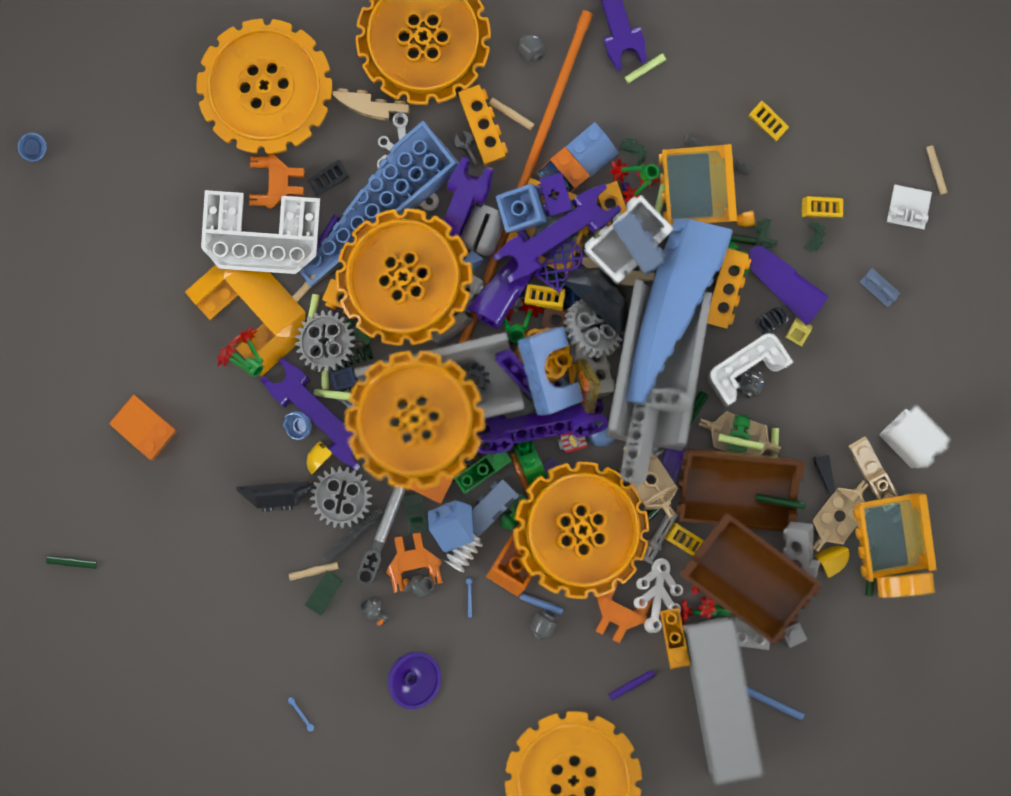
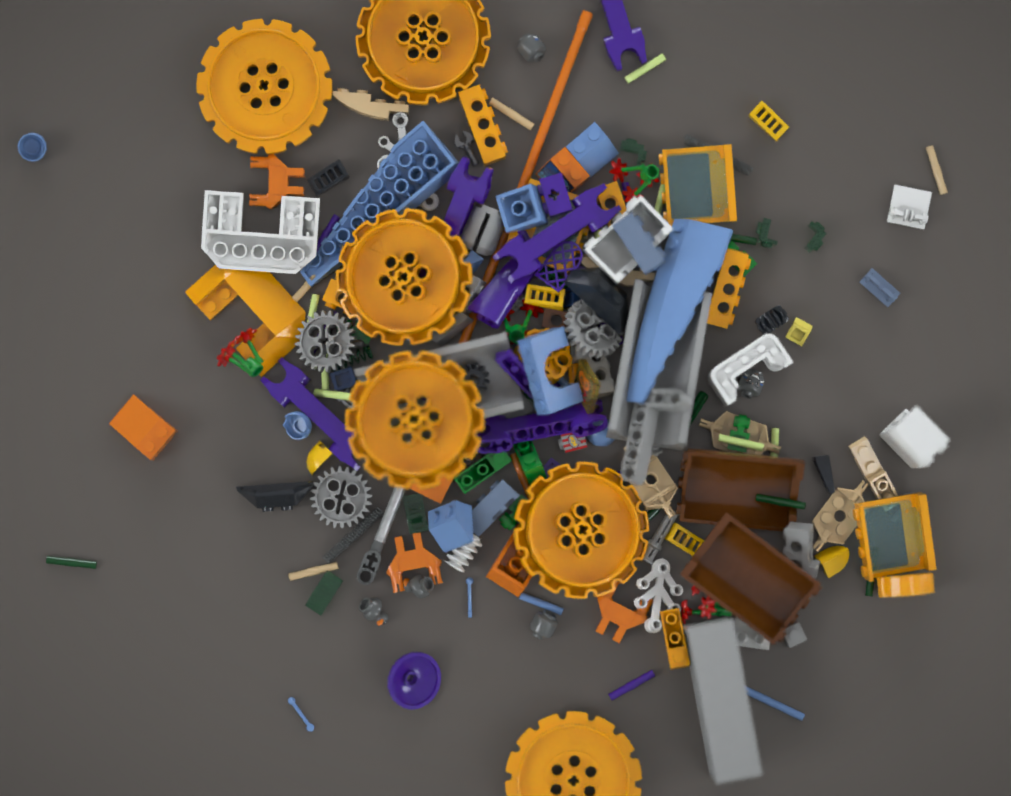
dark purple tile [654,449,684,483] -> none
light orange hose [737,211,756,227] -> none
dark purple panel [750,245,829,326] -> none
yellow slope [802,196,843,218] -> none

